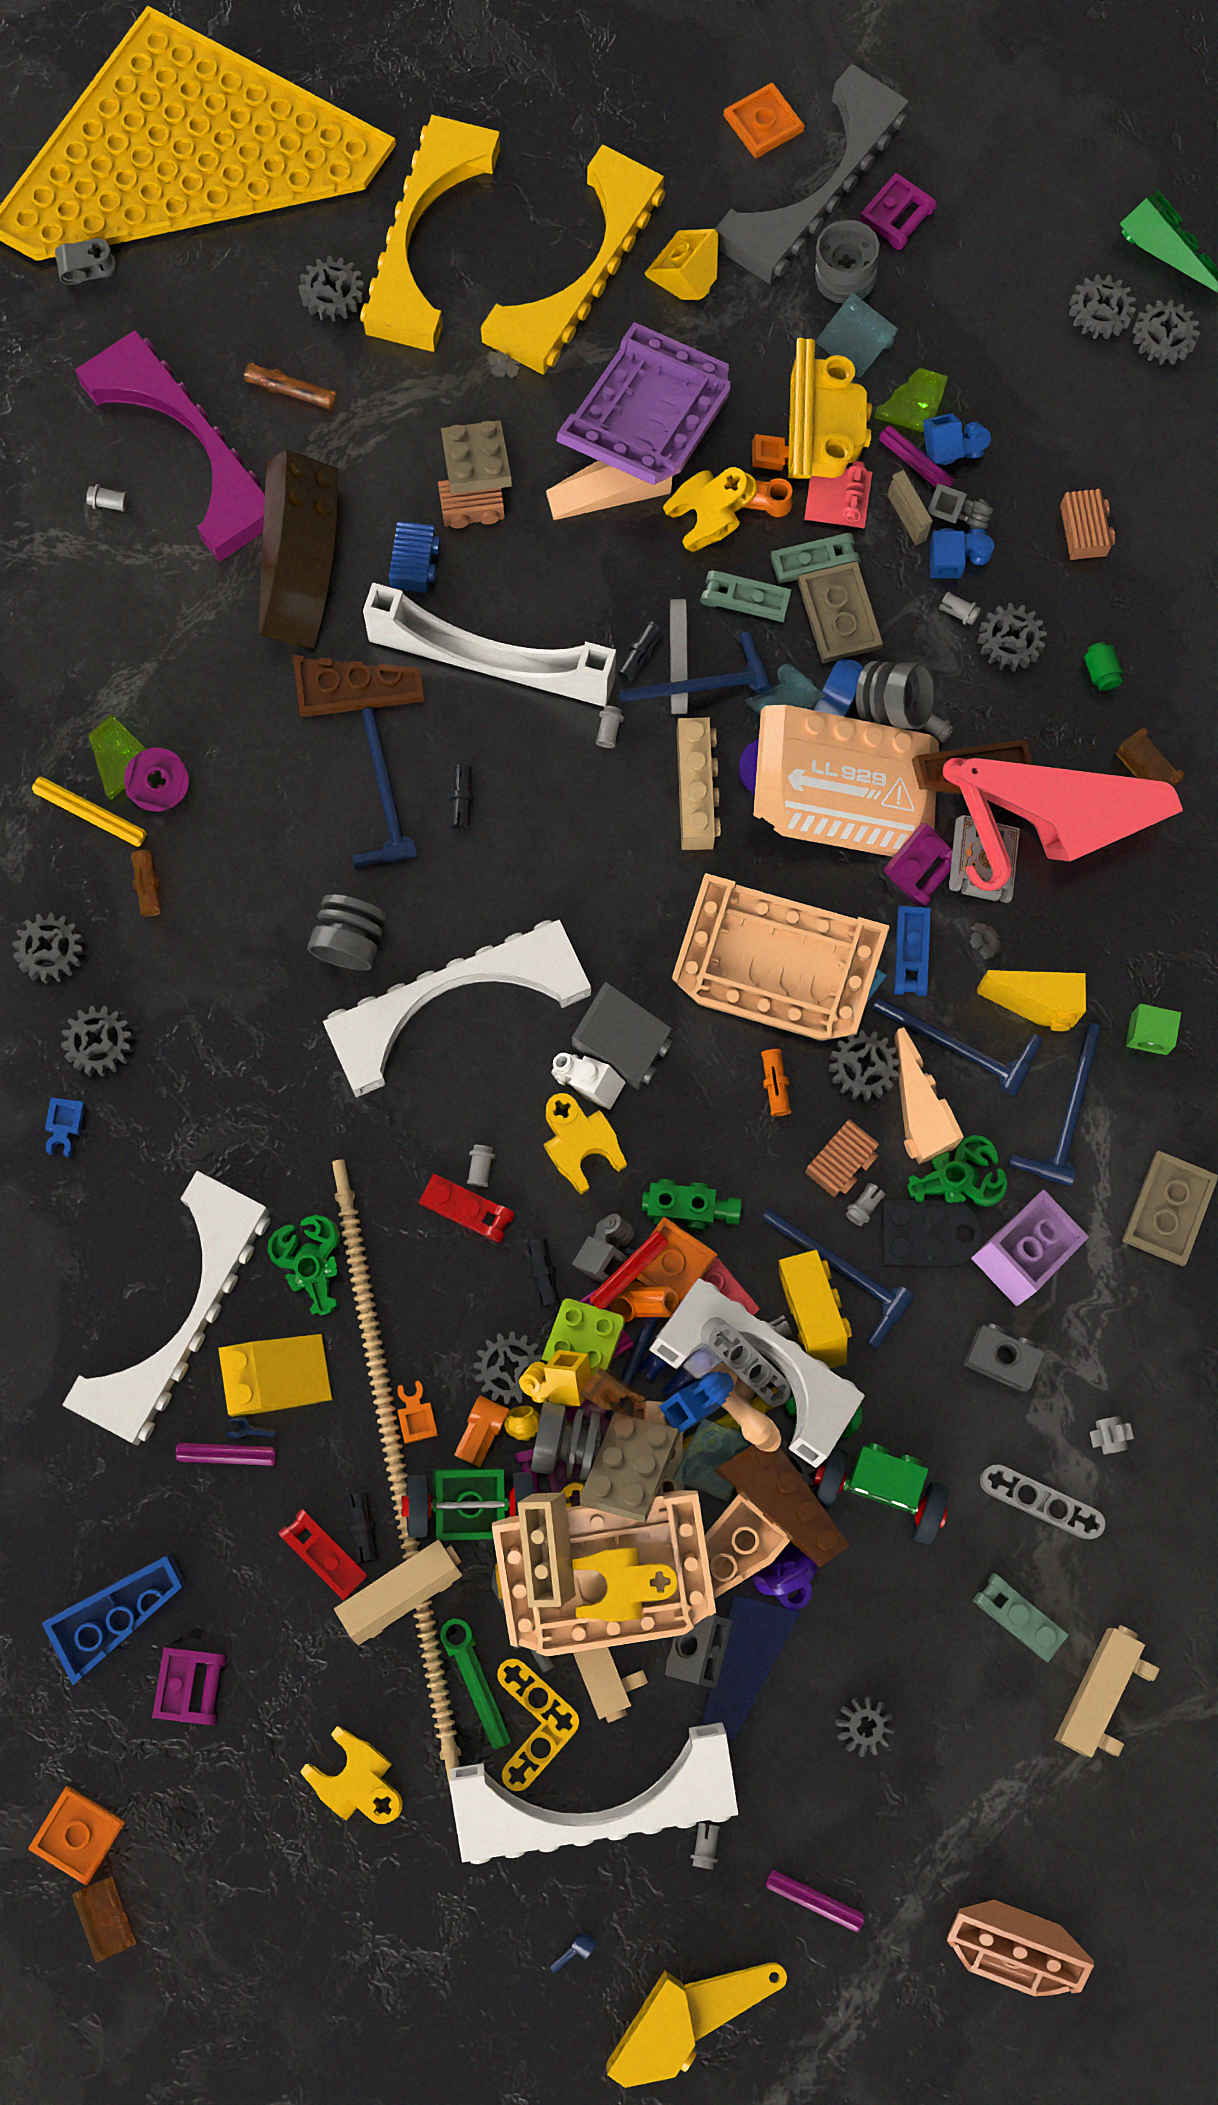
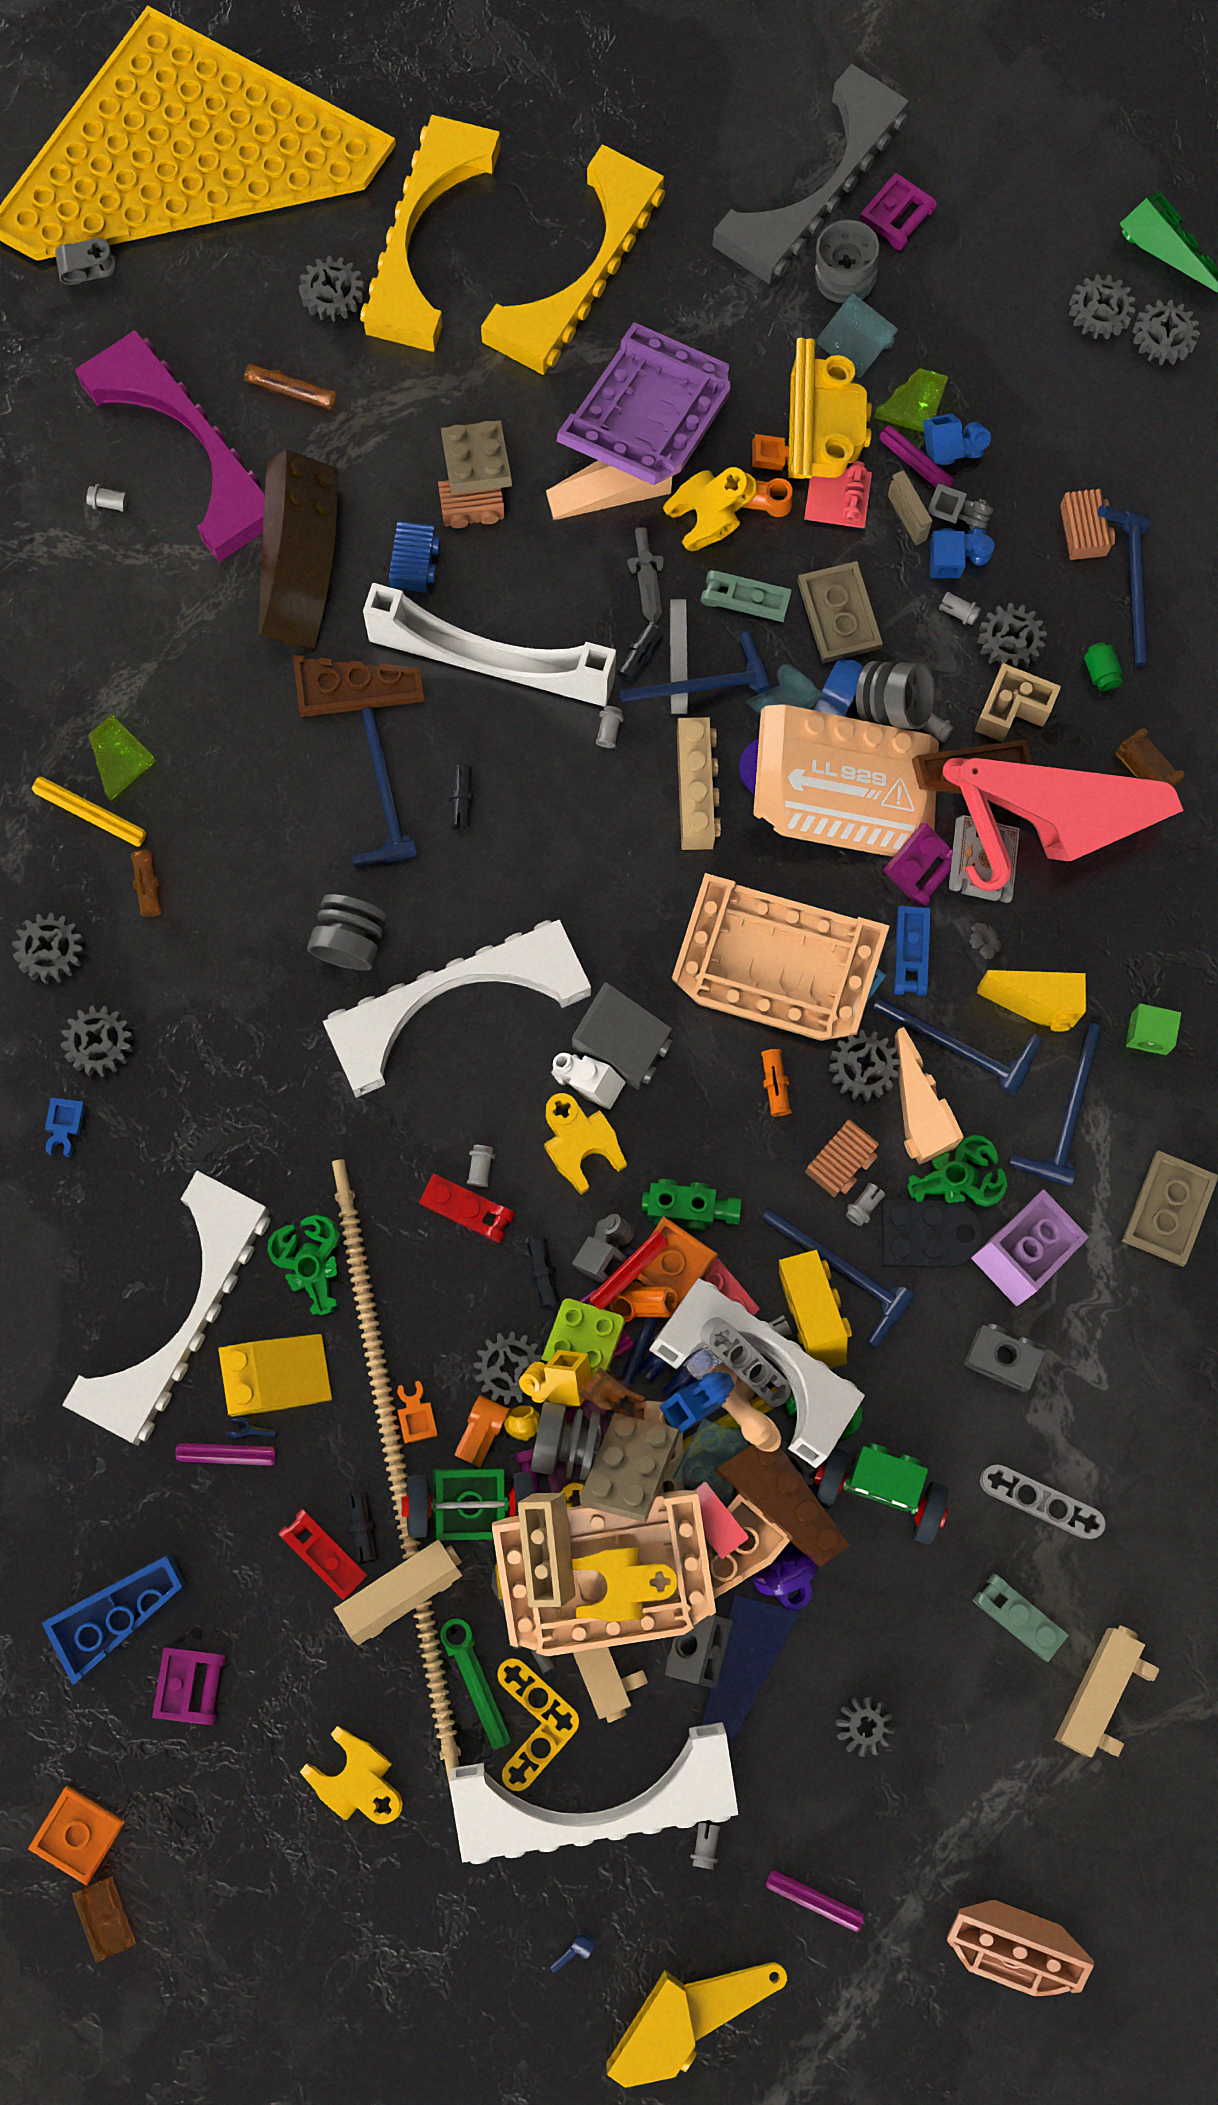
magenta plate [124,748,189,812] -> none
dark grey plant [487,349,521,379] -> none
yellow slope [644,229,718,300] -> none
orange tile [723,82,805,159] -> none
sand green plate [770,533,861,584] -> none
light grey gear [1090,1416,1134,1455] -> none
none -> dark grey sword [627,528,664,624]
none -> coral slope [693,1481,749,1559]
none -> tan brick [974,663,1061,742]
none -> dark blue bar [1097,505,1151,666]

